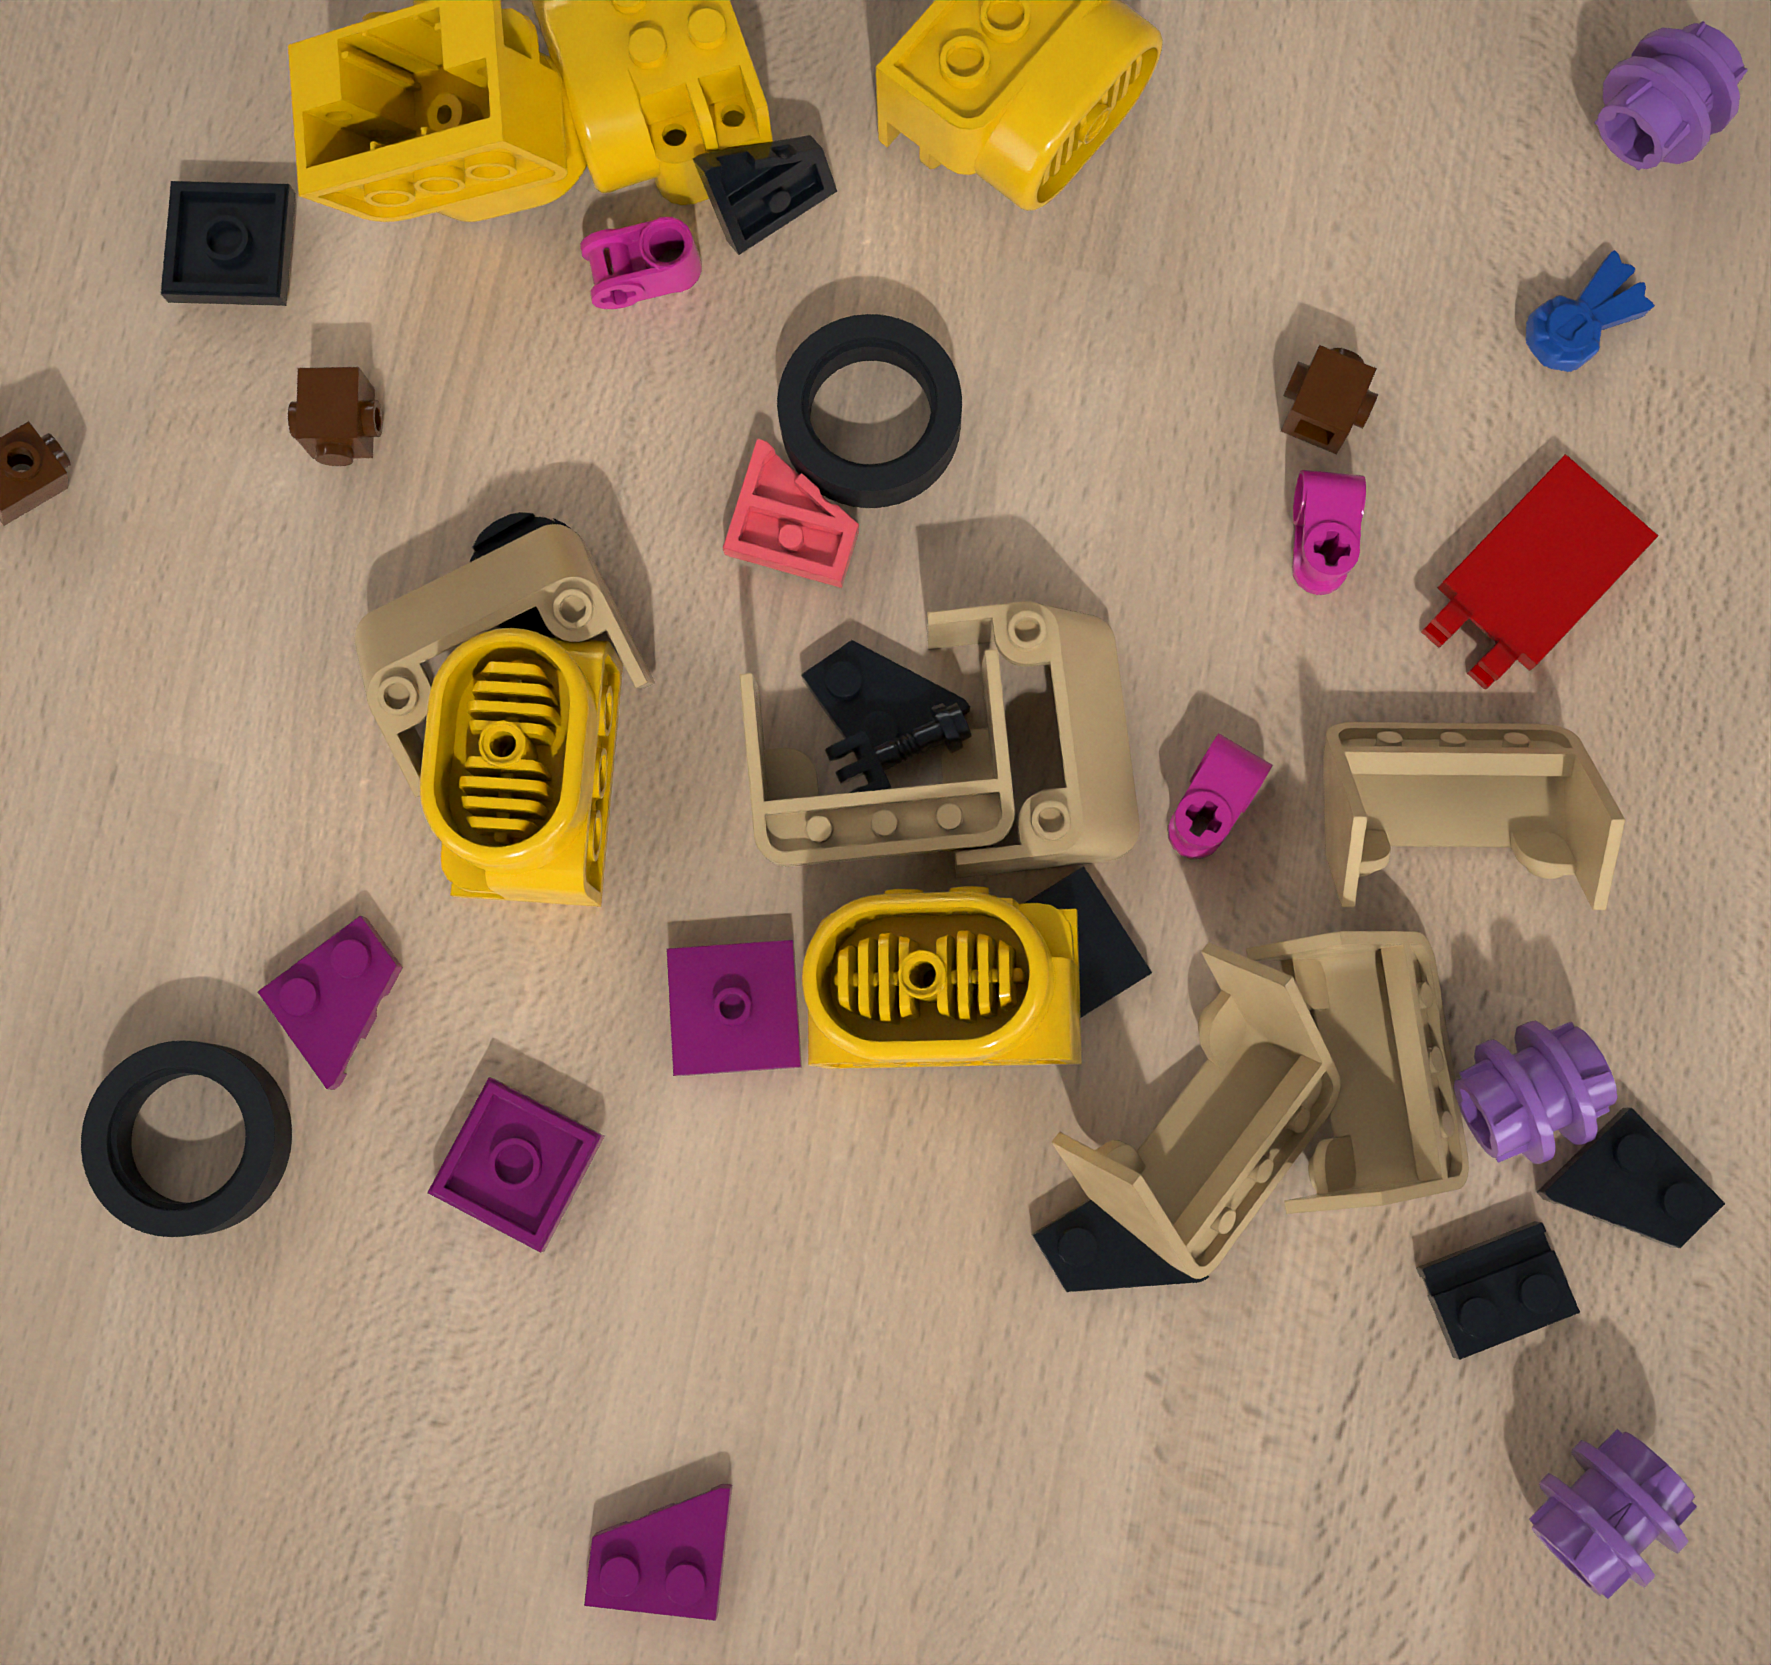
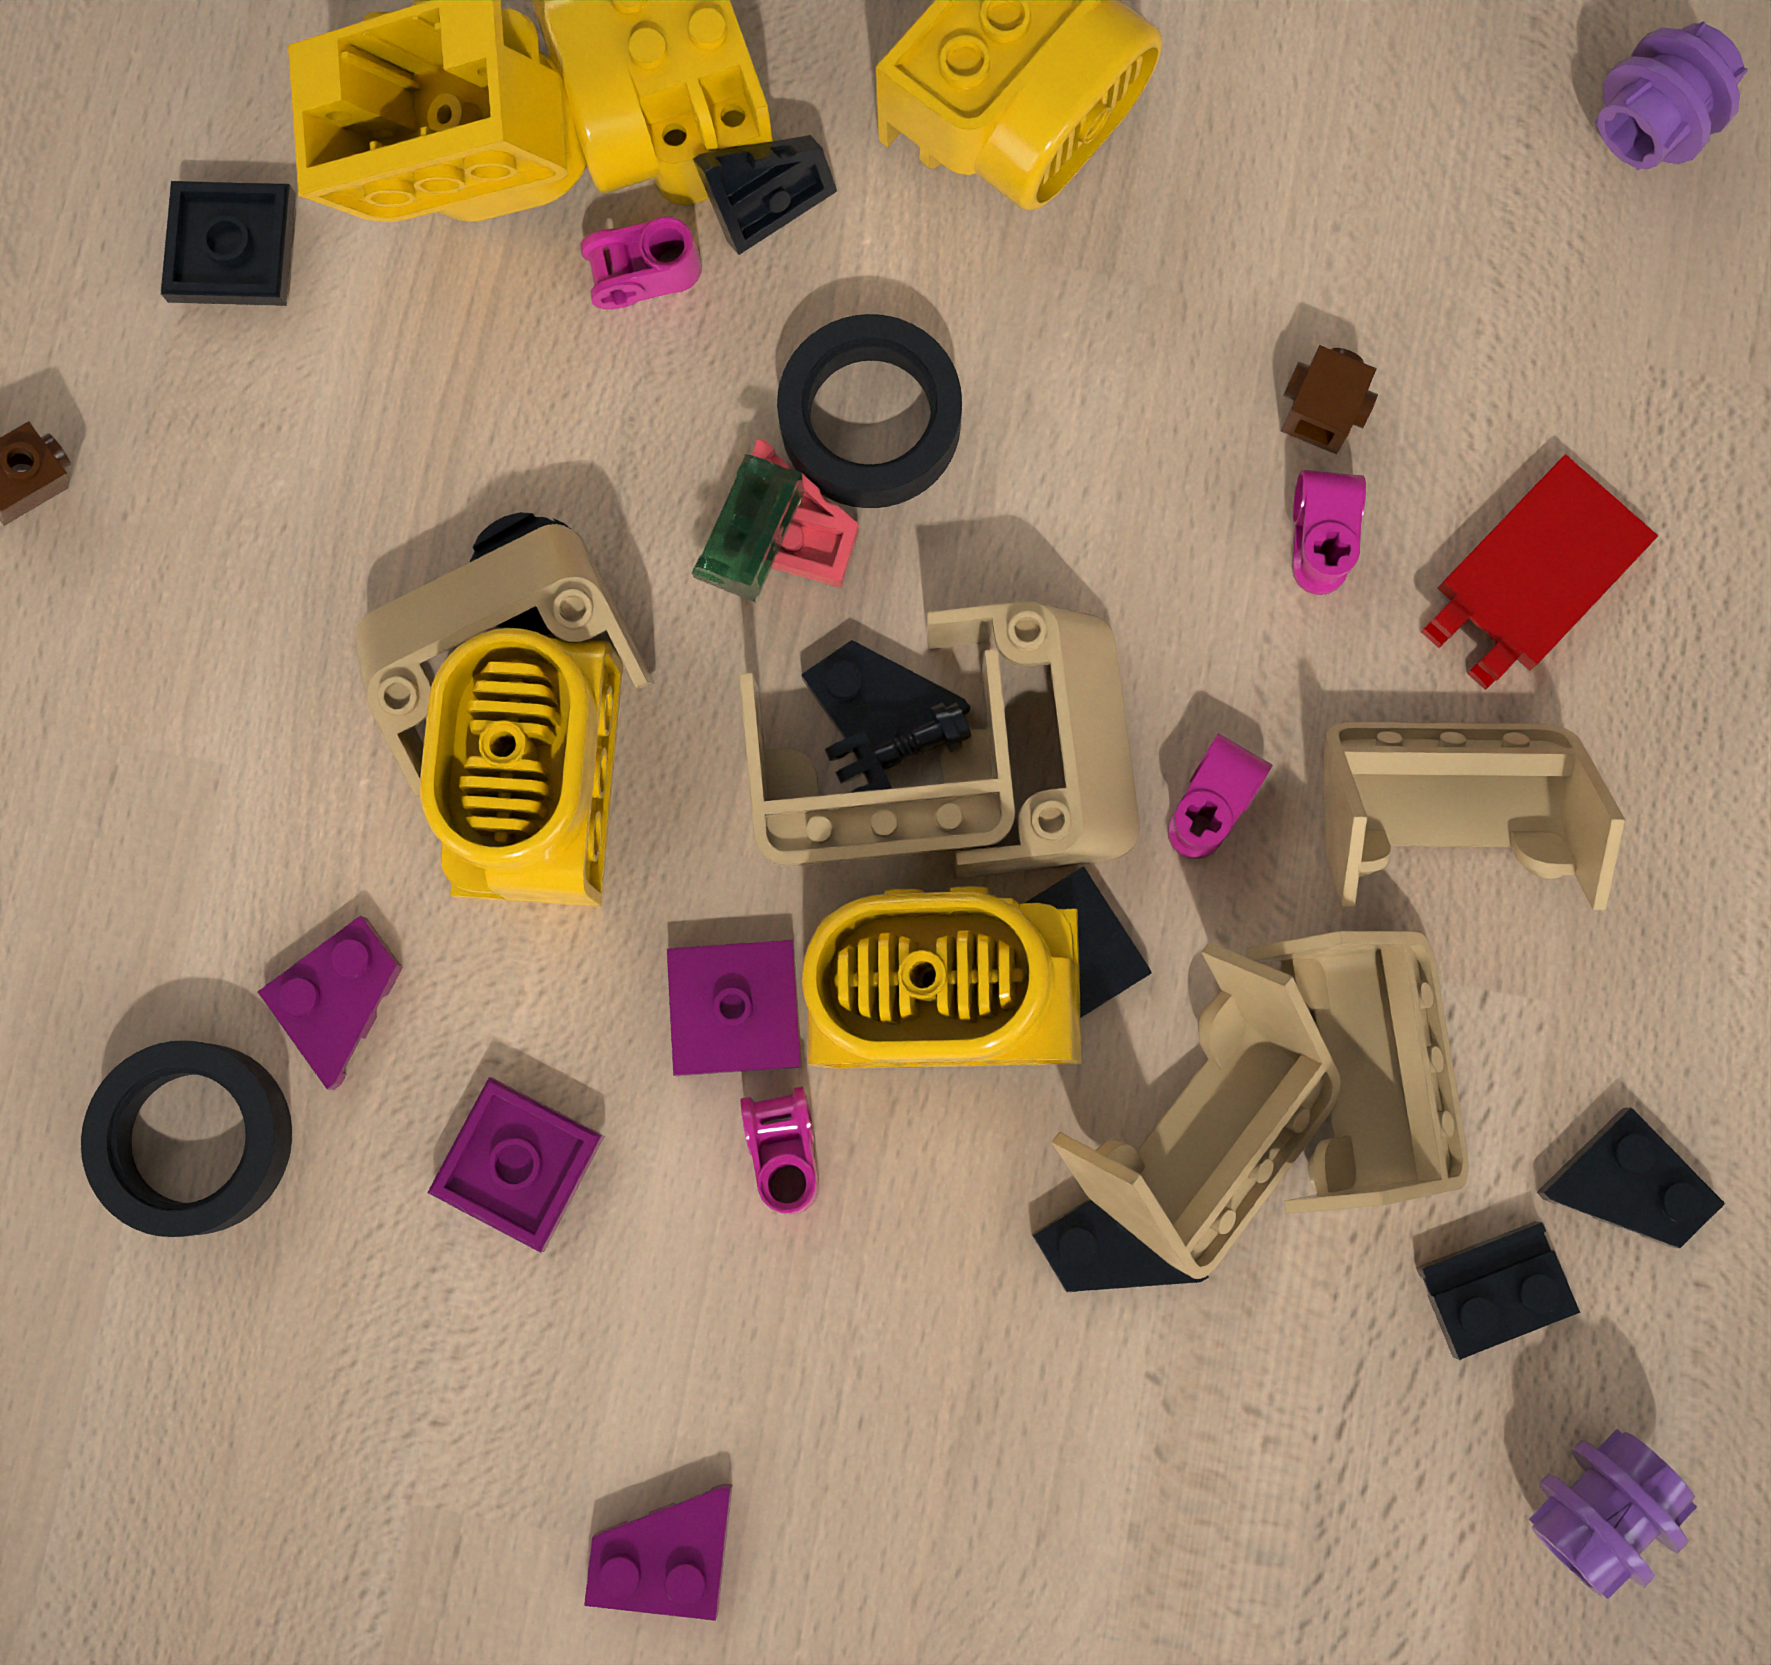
reddish brown brick [288,367,383,466] -> none
medium lavender piece [1454,1020,1618,1164] -> none
blue piece [1525,250,1655,372] -> none
none -> clear green hinge [692,454,805,603]
none -> dark pink piece [740,1086,819,1214]

